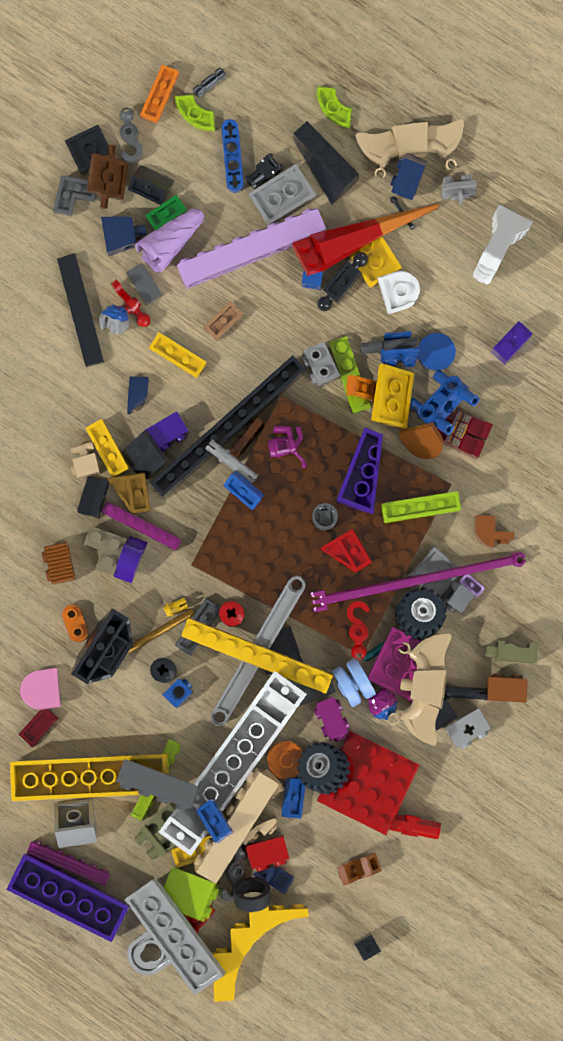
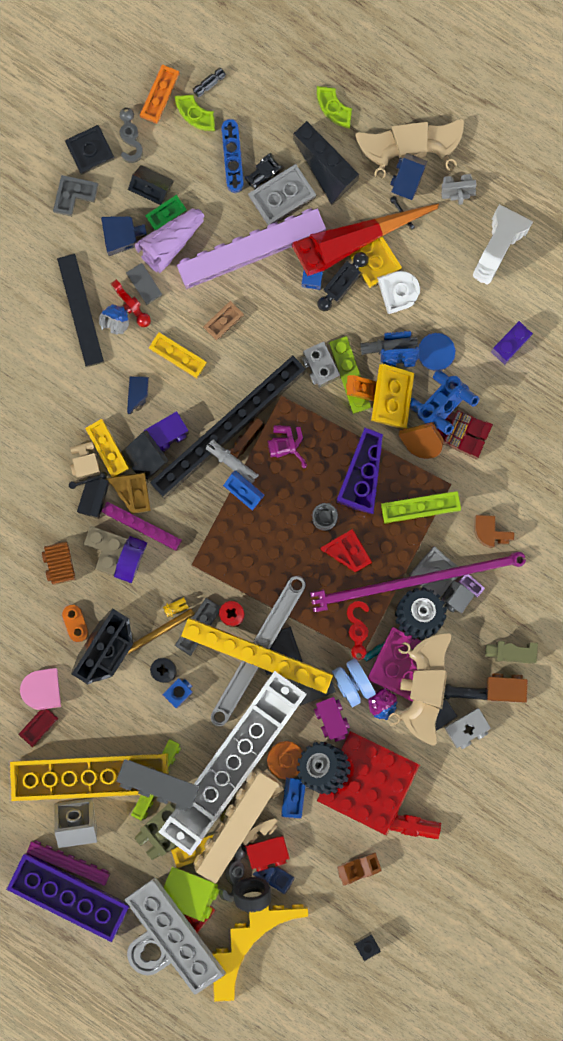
reddish brown plate [87,144,128,209] -> none
blue plate [196,799,233,843] -> none
none -> black hinge [69,472,107,489]

